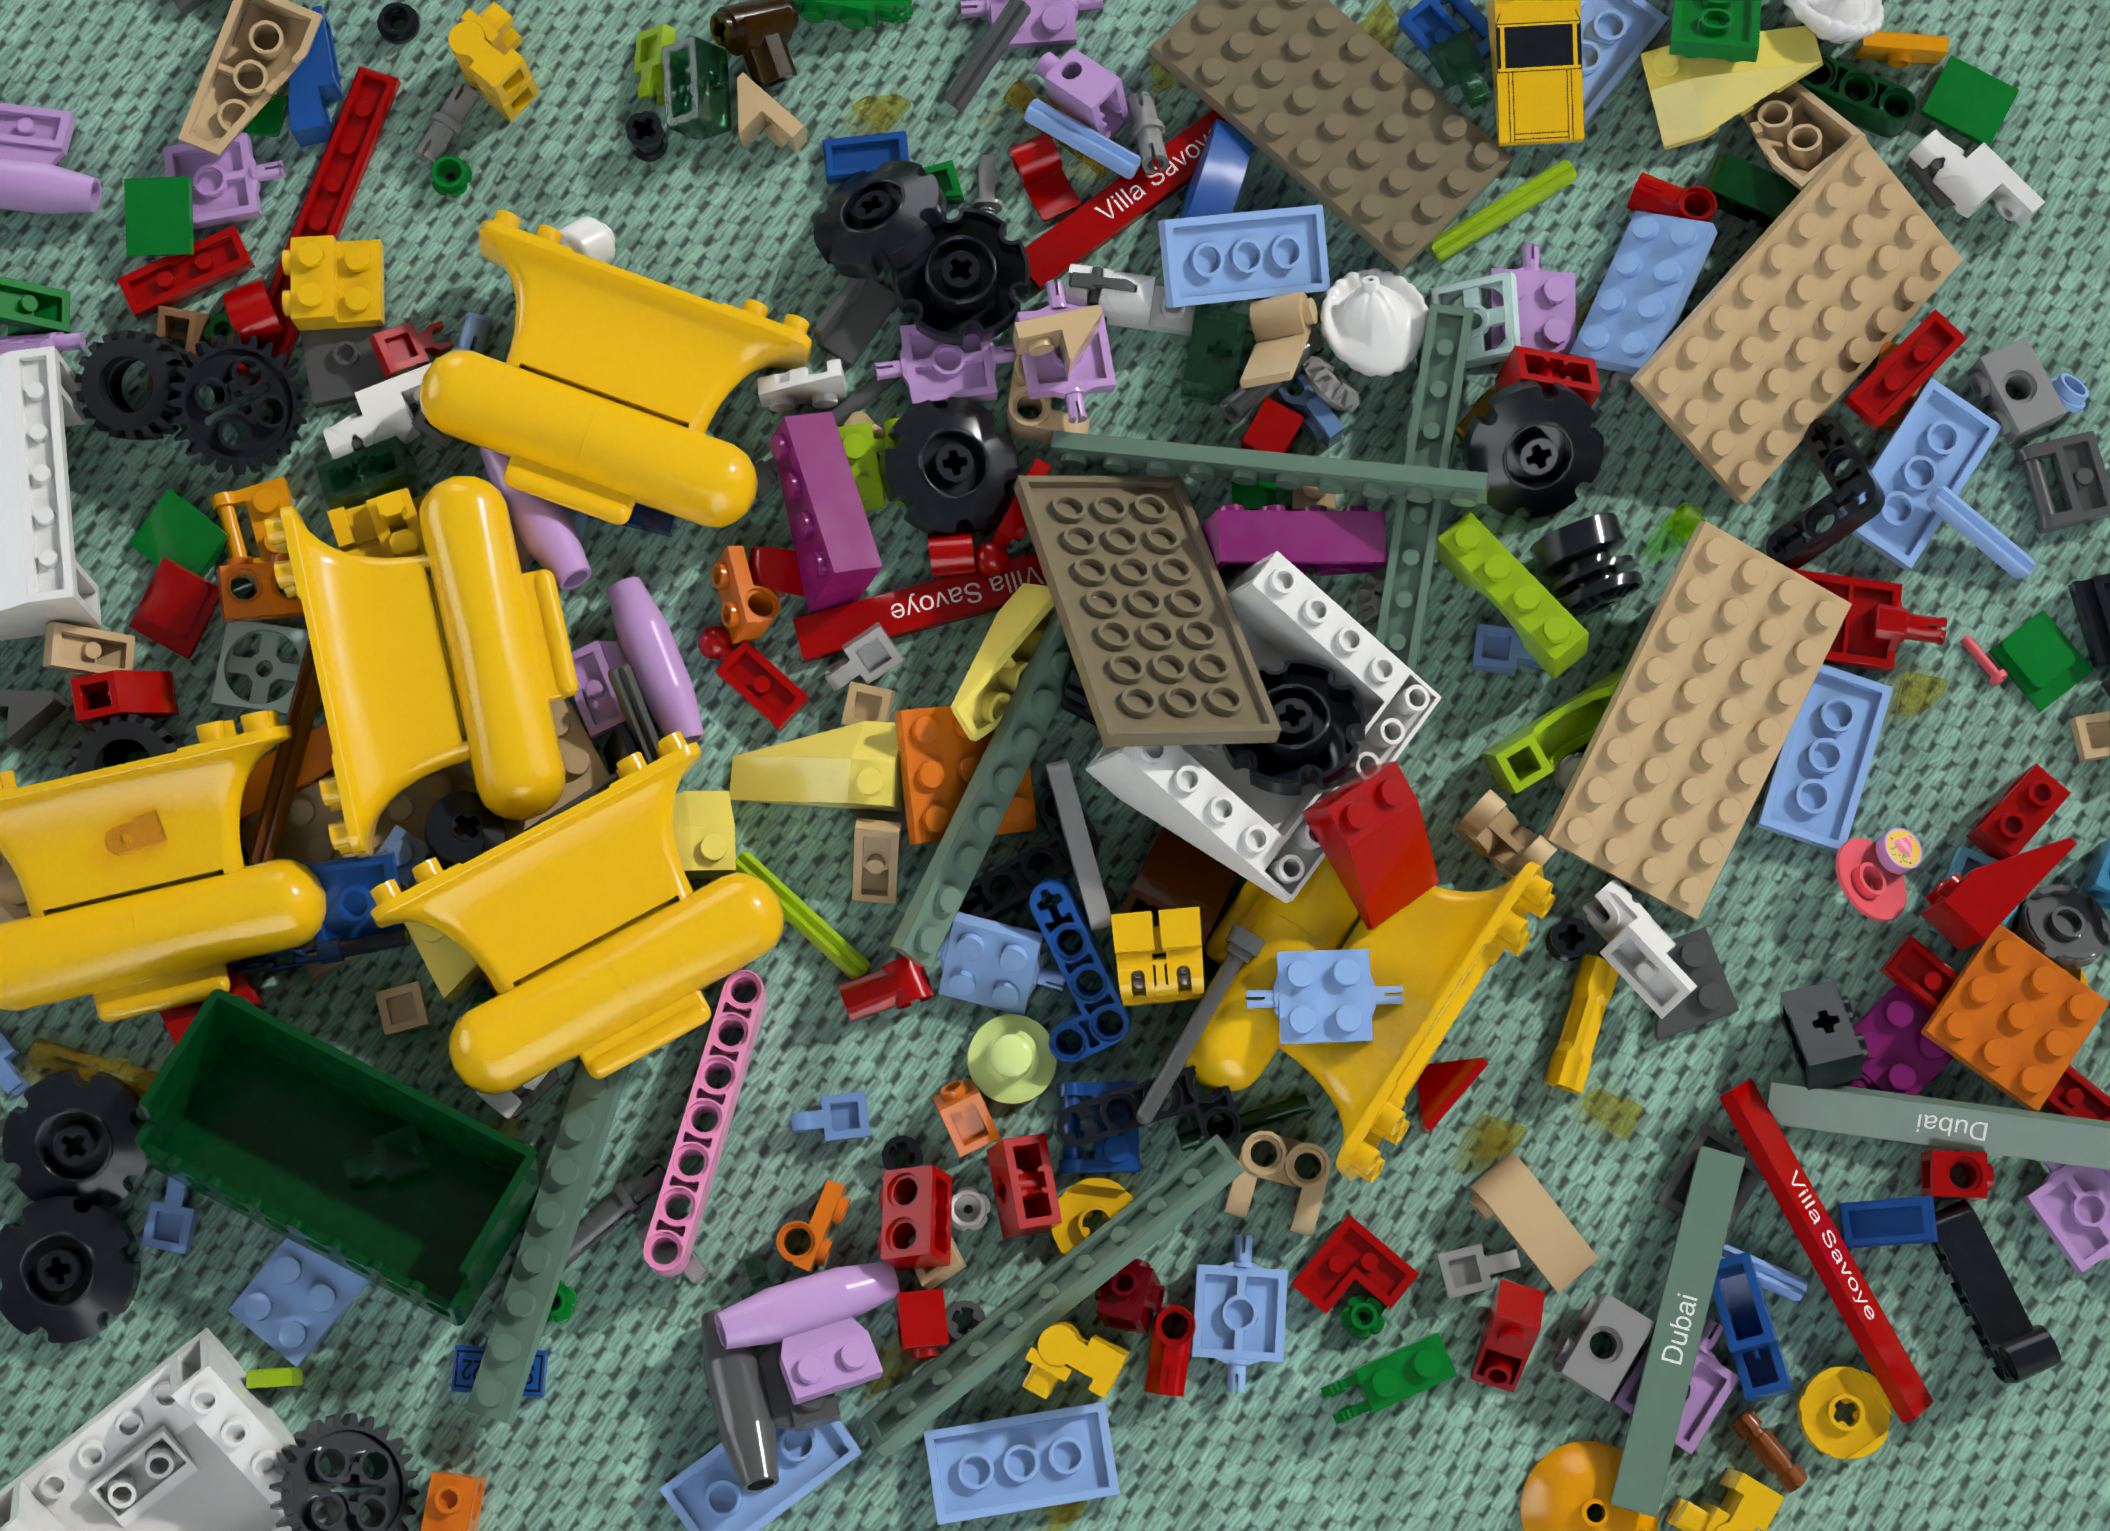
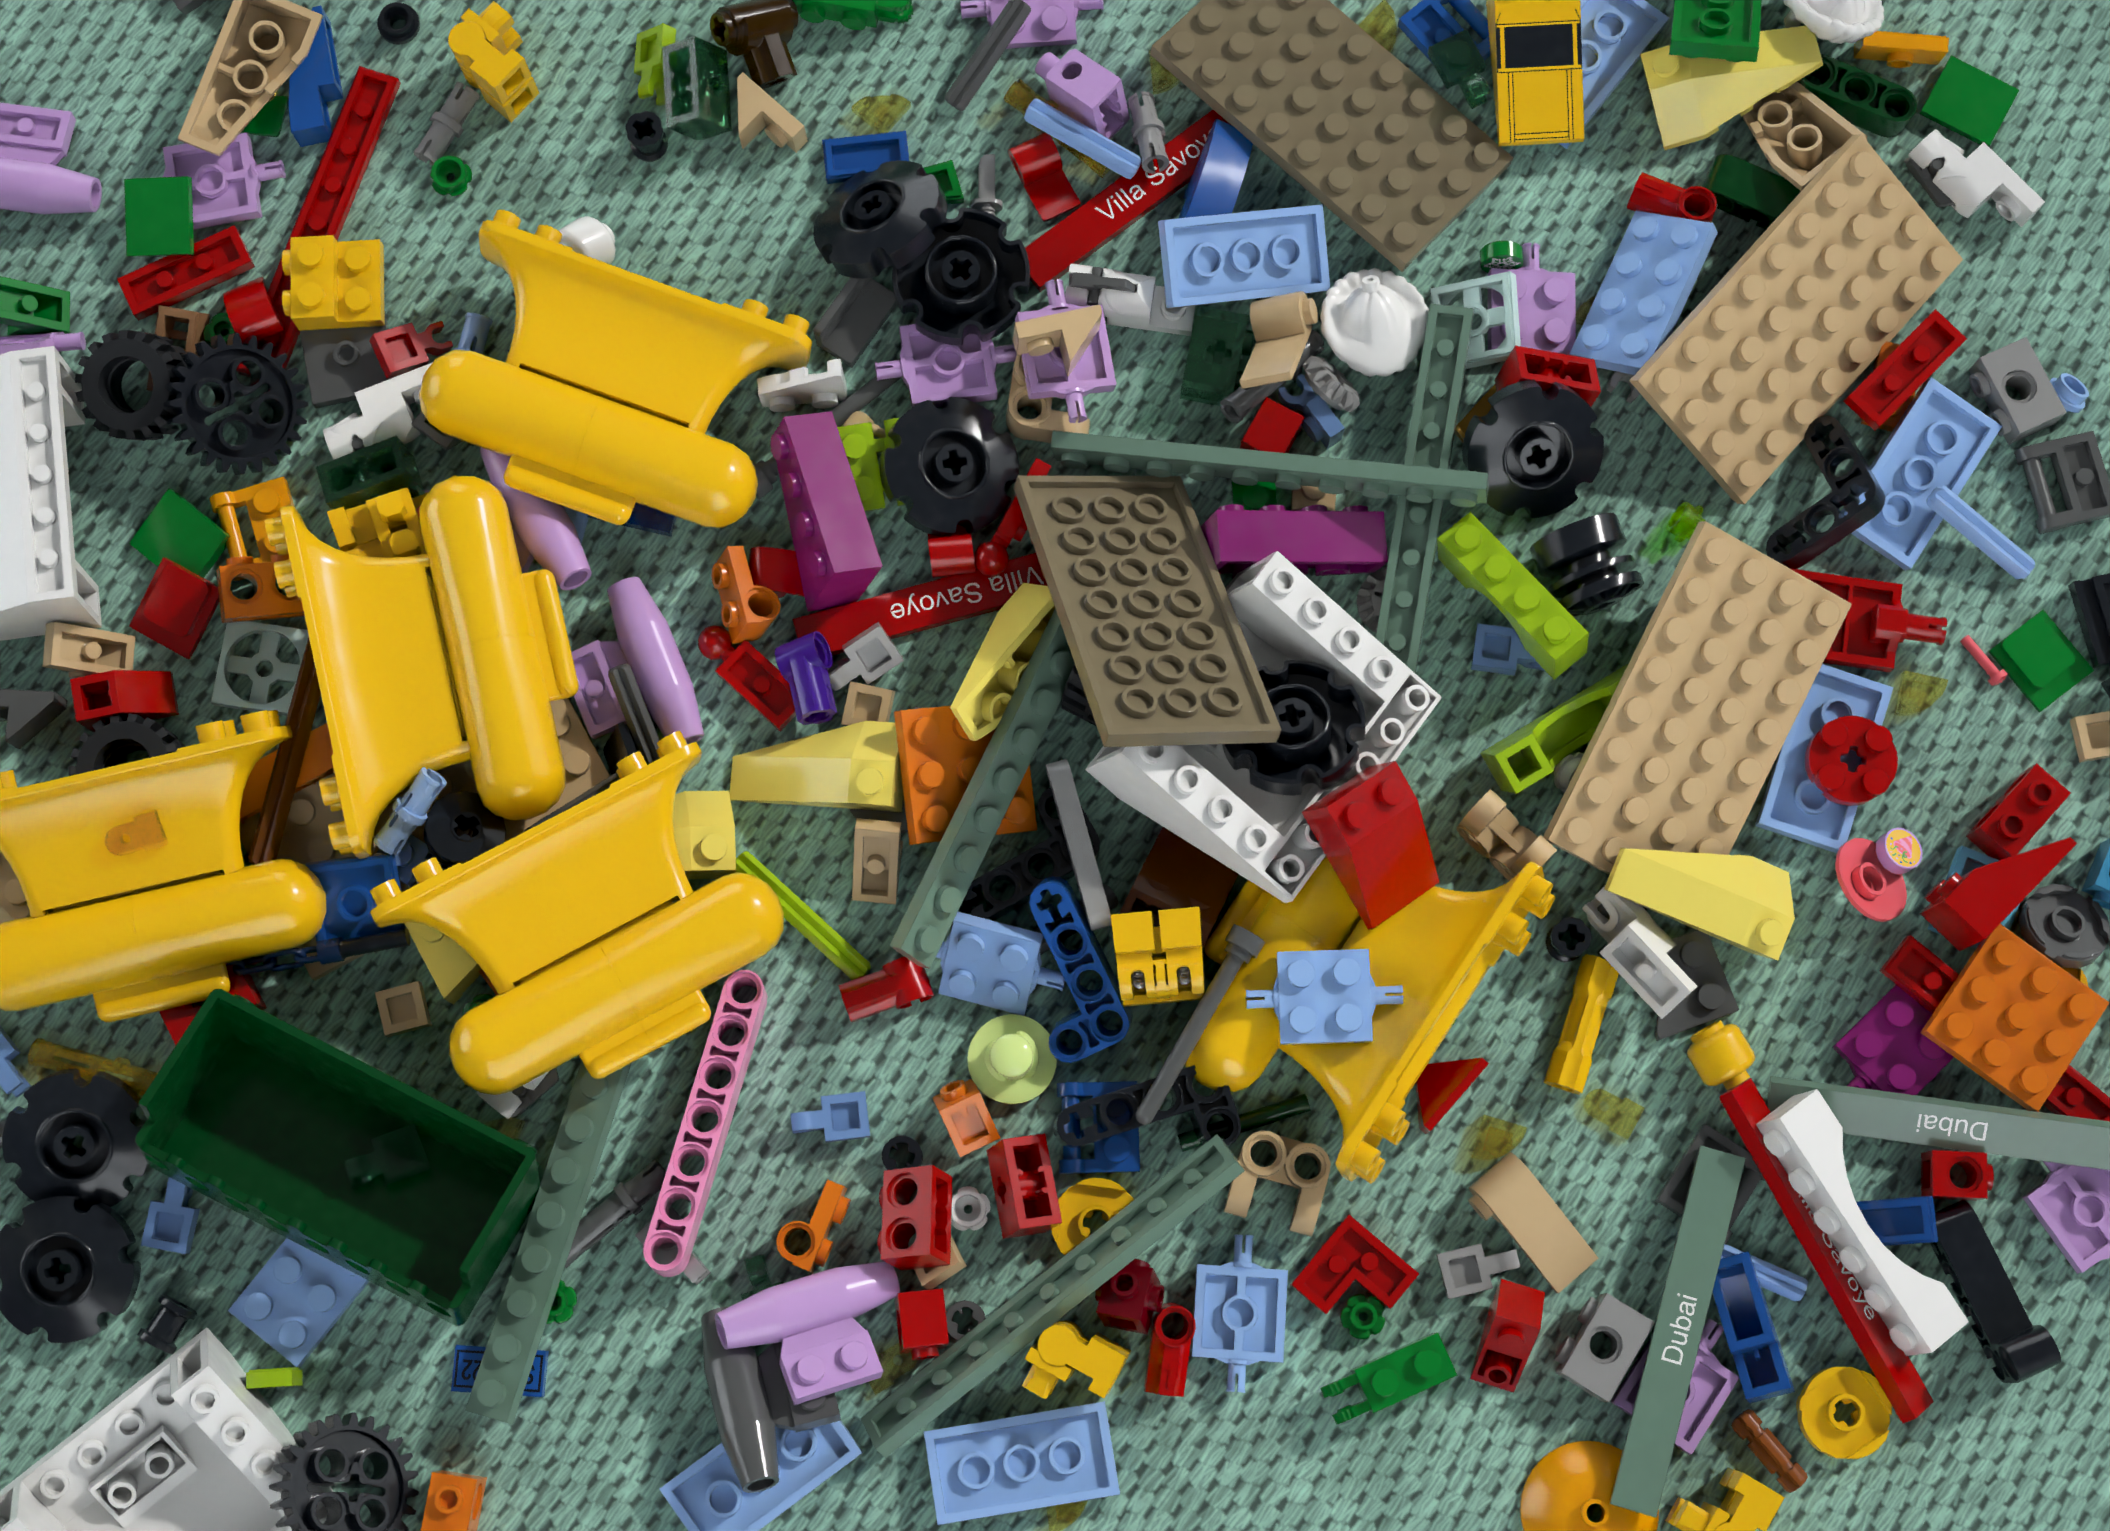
lime axle [1428,160,1577,263] -> none
black brick [1780,980,1868,1090] -> none
none -> black bush [137,1294,197,1354]
none -> light blue pin [374,767,447,855]
none -> dark purple piece [775,631,837,725]
none -> green tile [1480,241,1523,273]
none -> light yellow wedge [1604,848,1795,961]
none -> yellow head [1687,1020,1756,1090]
none -> white arch [1756,1089,1969,1356]
none -> red plate [1805,716,1898,806]

